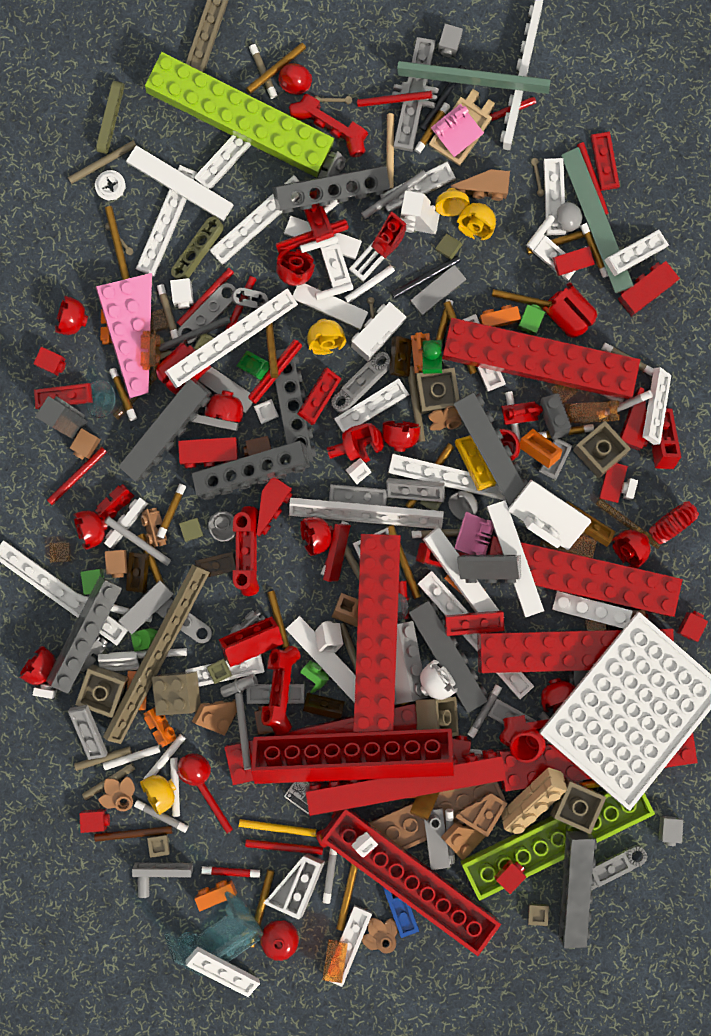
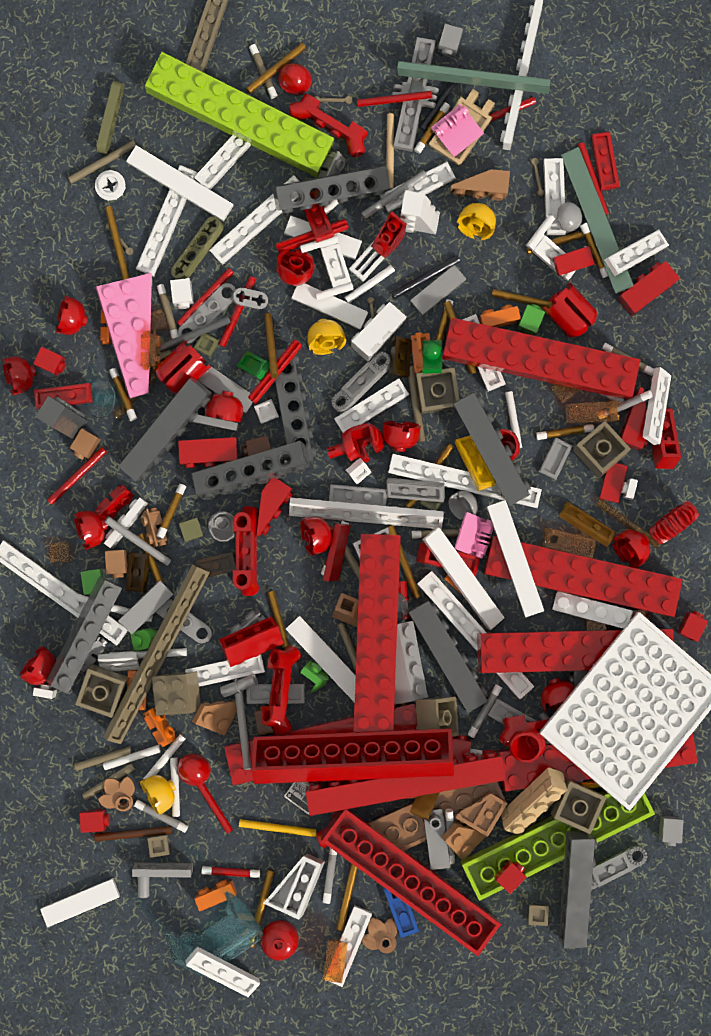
light grey tile [68,705,108,760] -> none
white plate [165,288,298,388] -> none
olive tile [207,658,232,684] -> none
red bar [245,839,323,855] -> none
red tile [297,368,342,425] -> none
dark brown plate [303,693,344,720] -> none
white brick [315,621,343,652] -> none
white plate [352,832,378,858] -> none
white cylinder [420,660,457,700] -> none
medium nougat plate [428,406,462,431] -> none
yellow piece [435,188,470,216] -> none
olive tile [435,234,462,260] -> none
red plate [445,610,504,636] -> none
dark grey slope [457,555,521,583] -> none
red hinge [501,402,543,425] -> none
white bracket [508,480,591,550] -> none
orange piece [520,429,562,468] -> none
dark grey brick [540,393,572,440] -> none
none -> red cylinder [2,356,36,396]
none -> white tile [40,878,120,927]

